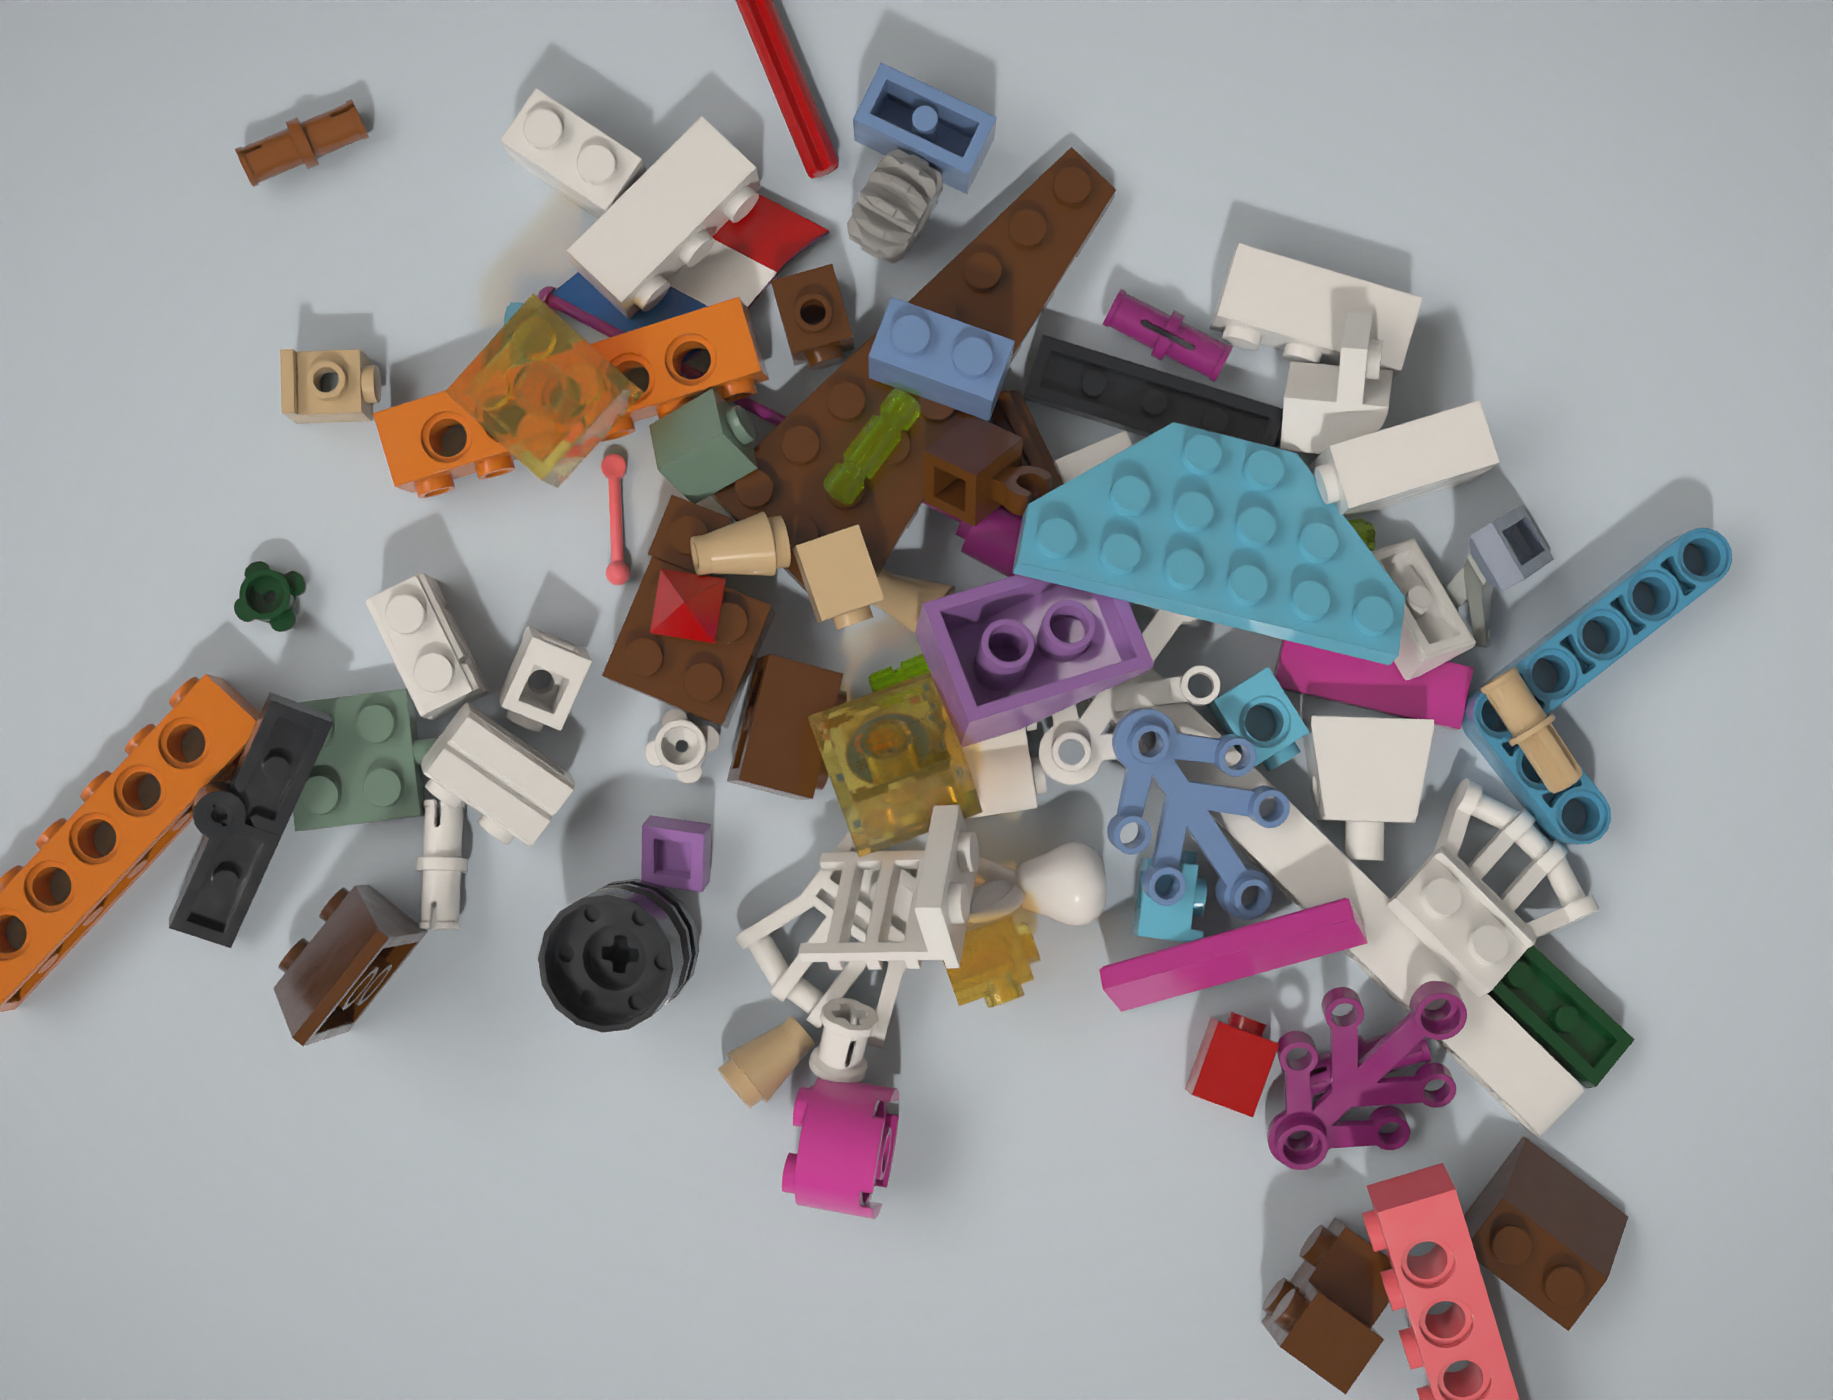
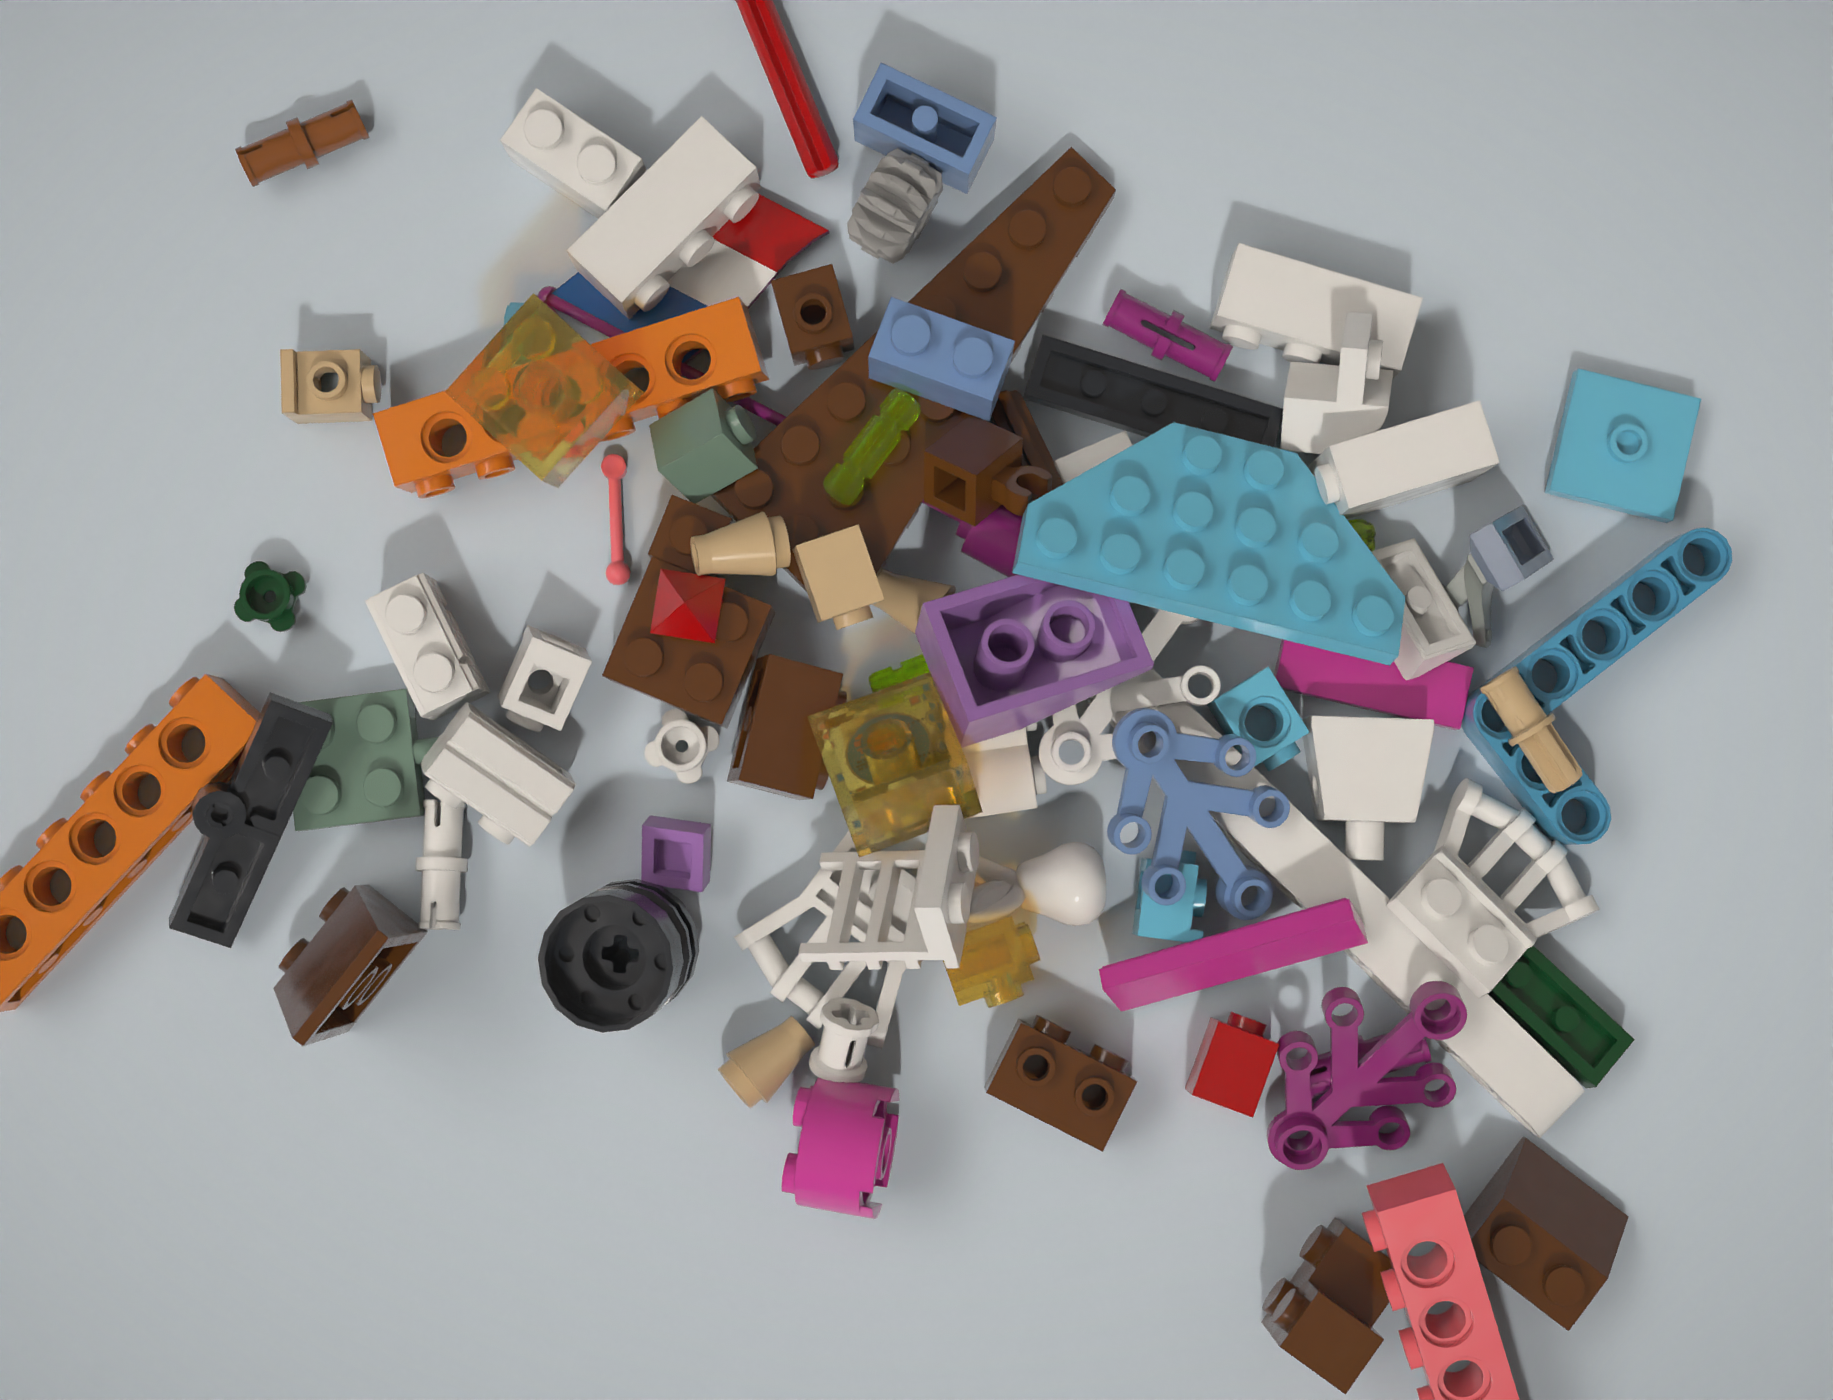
none -> reddish brown brick [984,1015,1138,1152]
none -> medium azure plate [1544,368,1701,523]

